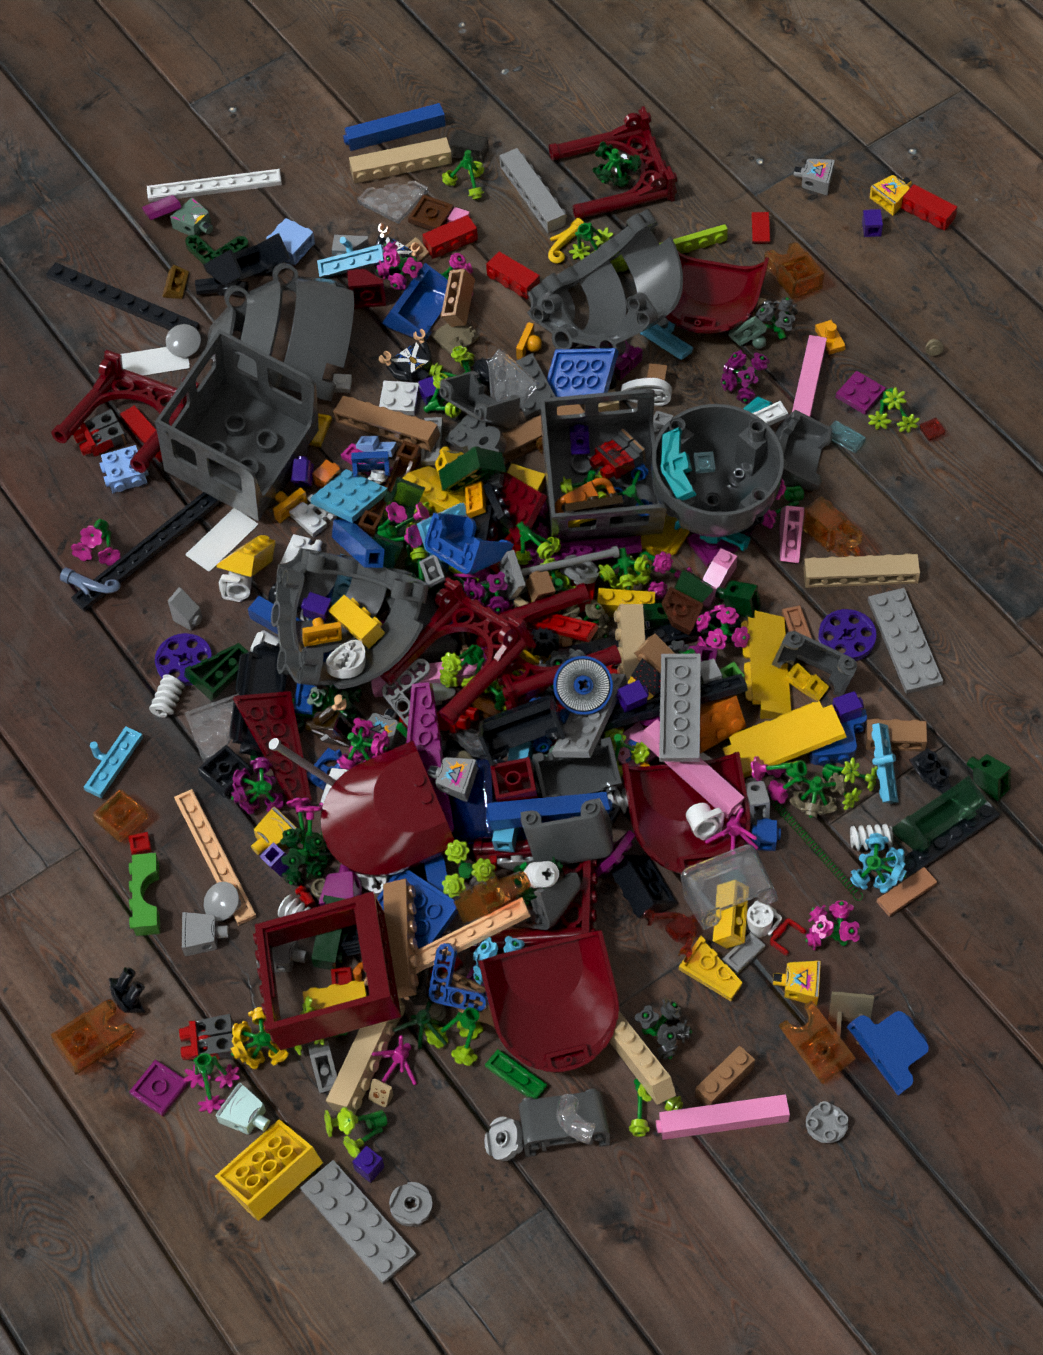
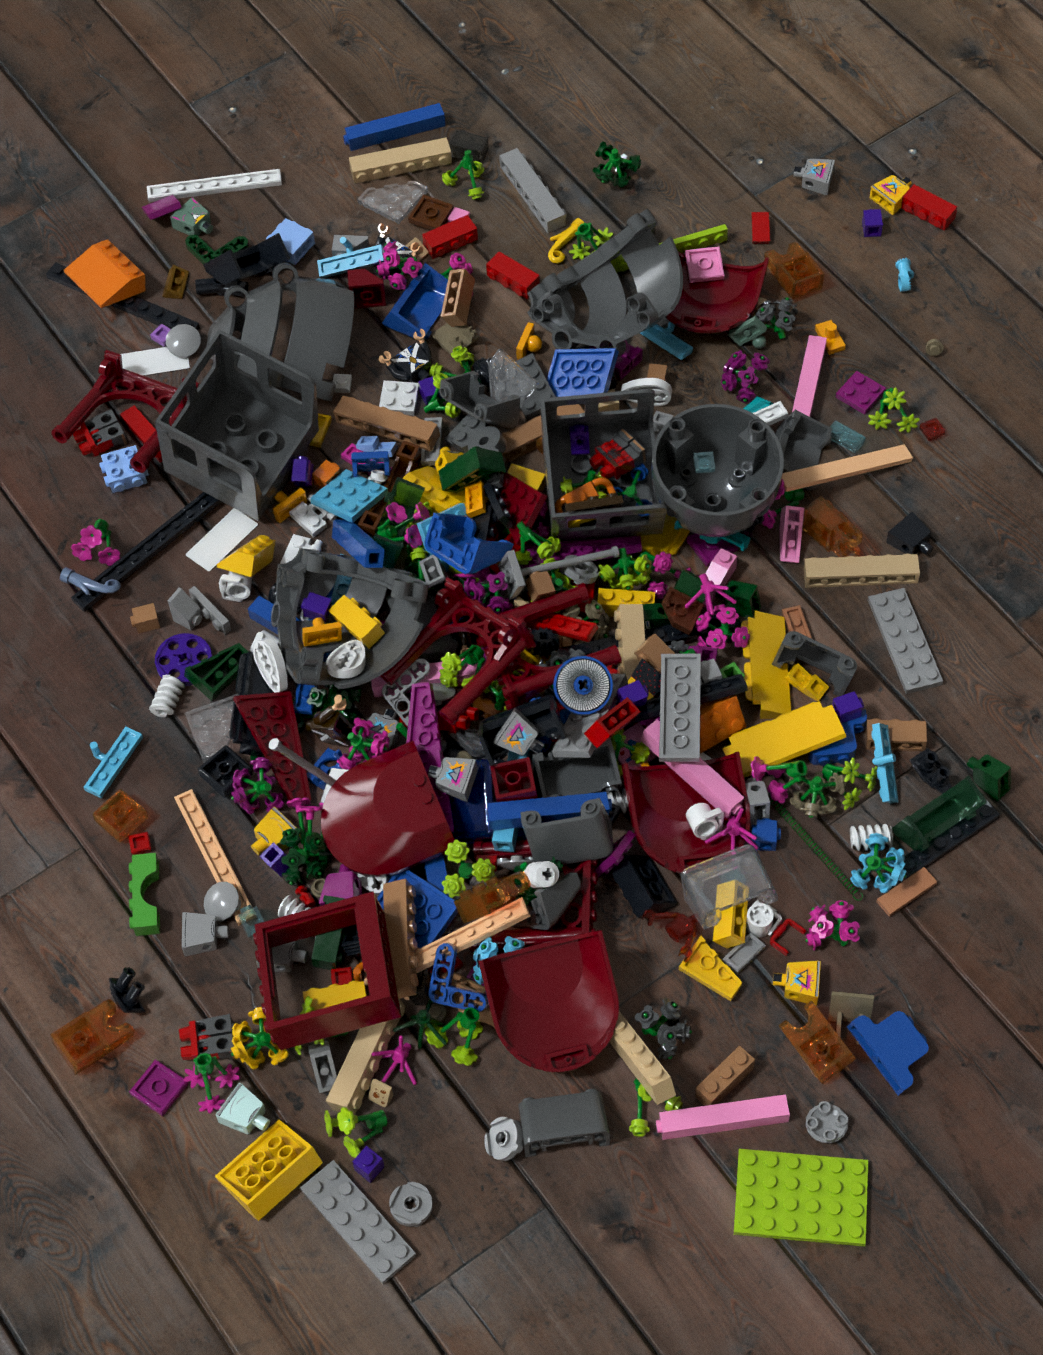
green tile [485,1049,548,1099] -> none
dark red arch [549,106,677,220] -> none
clear cylinder [556,1094,596,1145] -> none
teal plate [660,427,697,500] -> none
dark purple wedge [818,609,876,661] -> none
none -> orange slope [64,239,146,308]
none -> medium nougat brick [130,603,160,634]
none -> medium lavender plate [150,324,171,347]
none -> light grey plate [189,586,231,635]
none -> clear light blue brick [237,904,264,937]
none -> white piece [253,638,288,693]
none -> light grey torso [494,708,544,756]
none -> red brick [584,697,641,748]
none -> bright pink tile [685,246,724,283]
none -> dark pink plant [685,573,736,615]
none -> lime plate [733,1149,868,1247]
none -> light nougat tile [782,444,913,492]
none -> black torso [886,512,934,556]
none -> medium azure connector [895,258,914,292]

